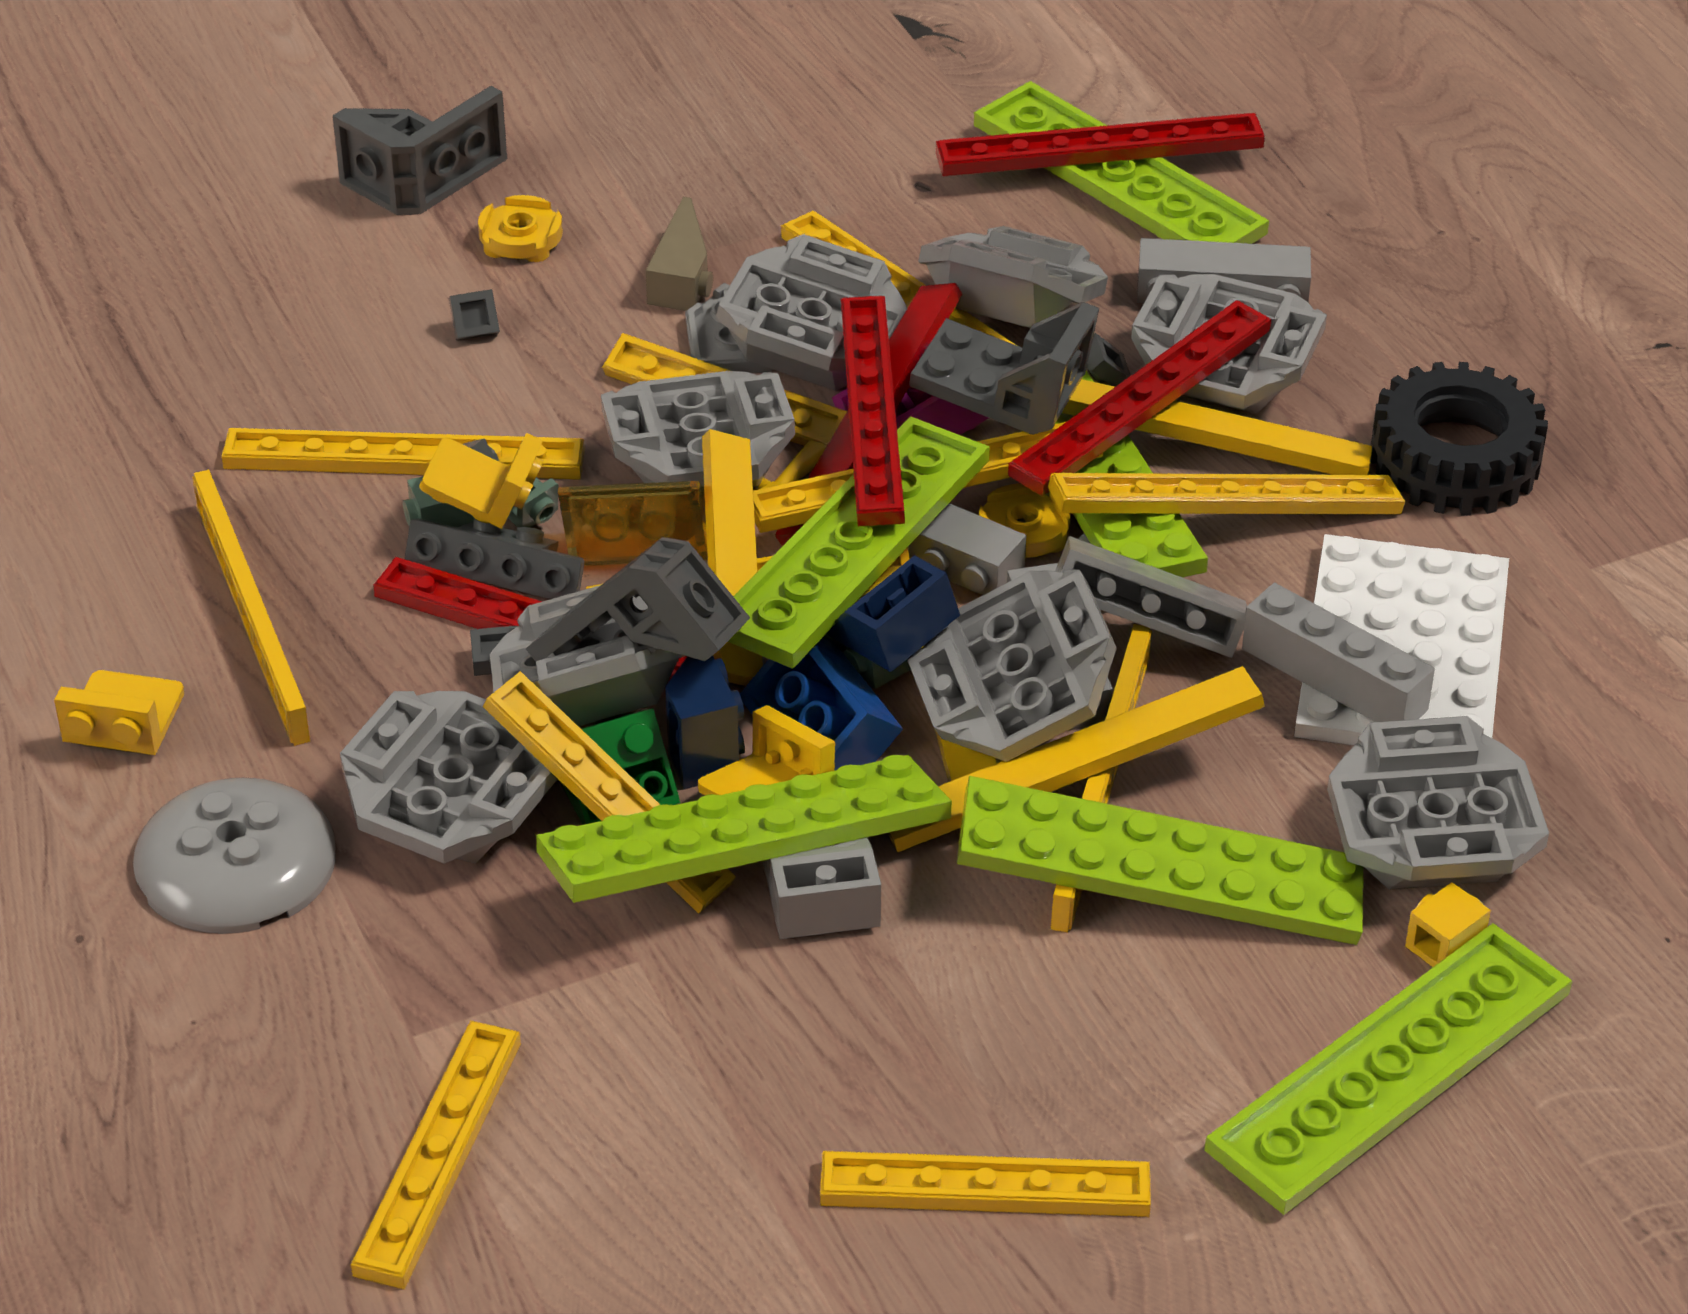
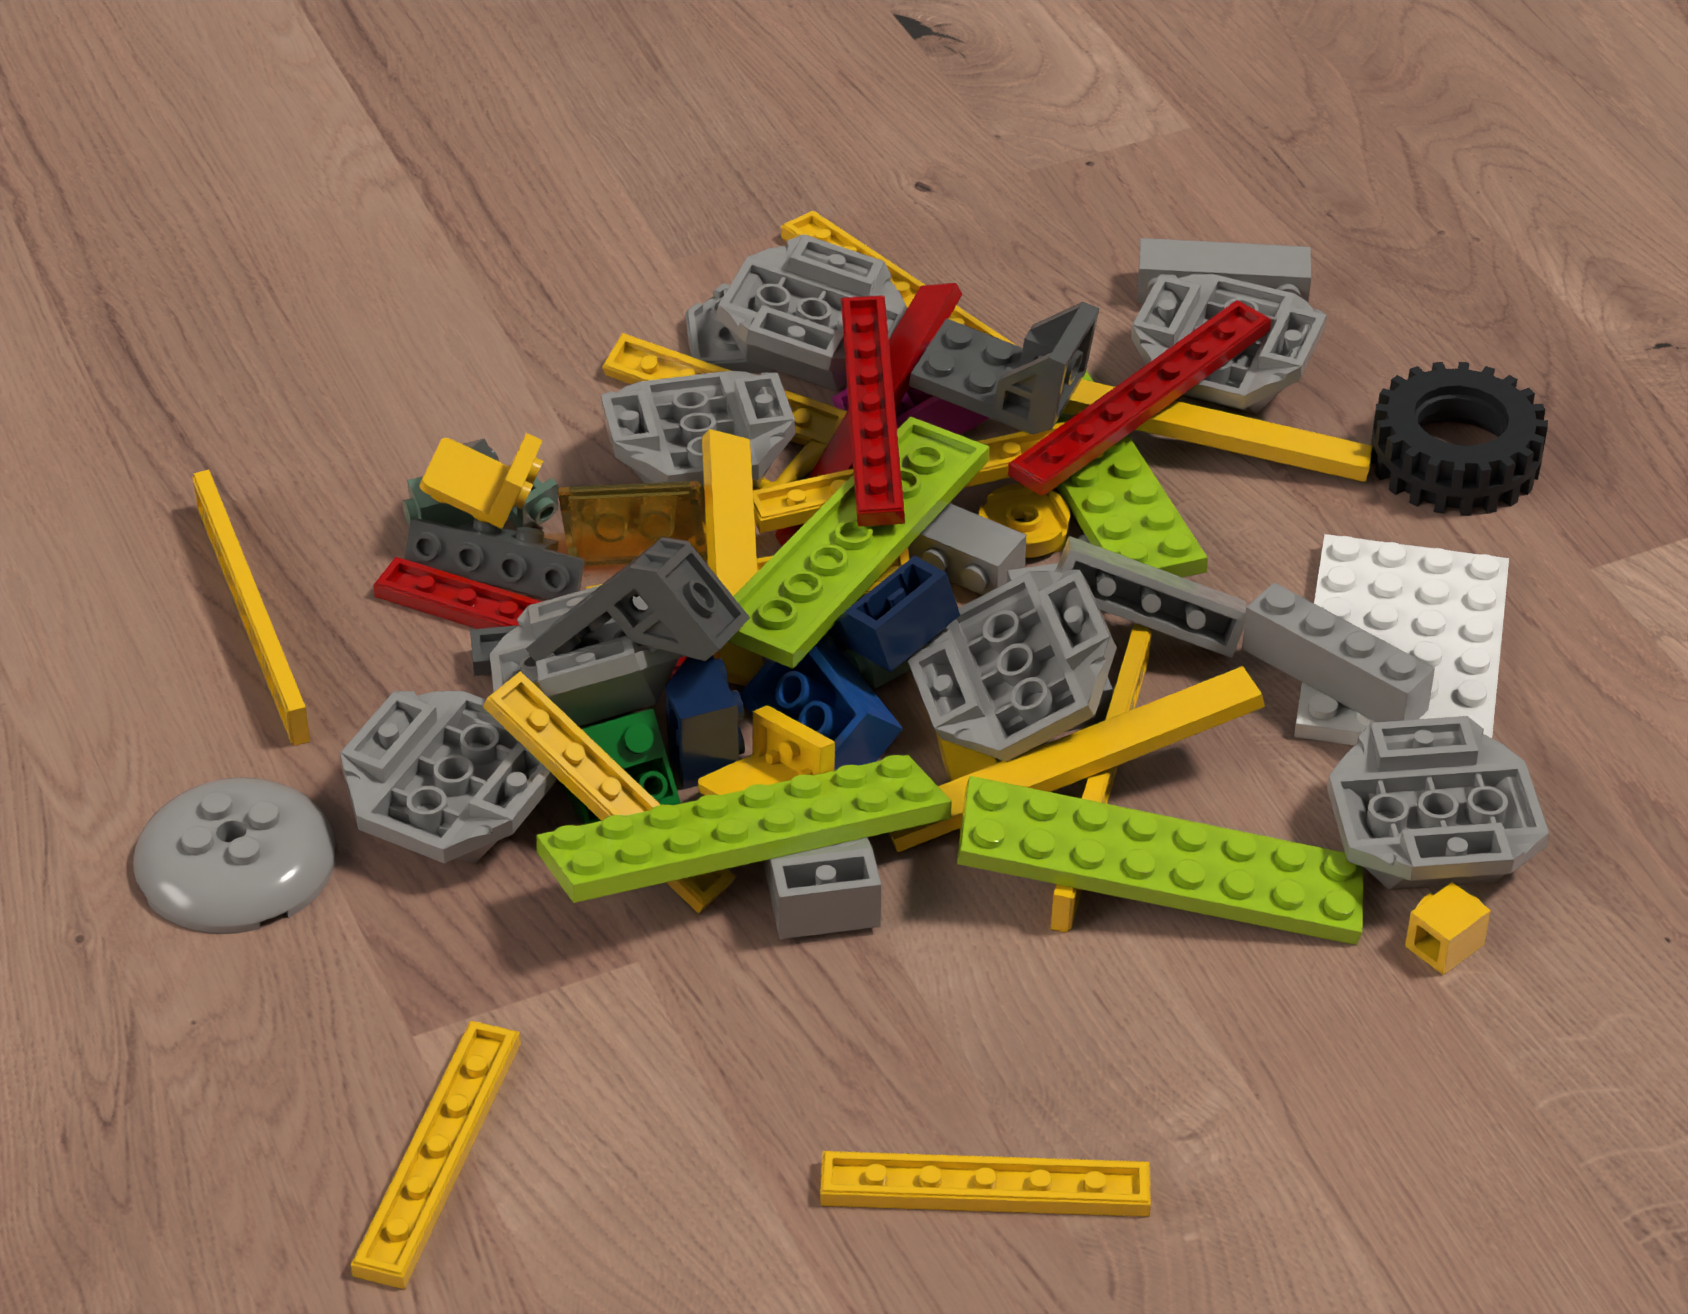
yellow bracket [54,670,184,755] -> none
yellow tile [222,428,585,480] -> none
dark grey bracket [332,86,507,215] -> none
dark grey plate [448,289,500,340] -> none
yellow plate [478,195,563,262] -> none
dark tan slope [646,197,713,311] -> none
light grey piece [918,226,1108,328] -> none
red tile [935,113,1265,176] -> none
lime plate [974,81,1269,244] -> none
yellow tile [1048,473,1405,514] -> none
dark grey plate [1087,333,1131,387] -> none
lime plate [1204,923,1572,1215] -> none

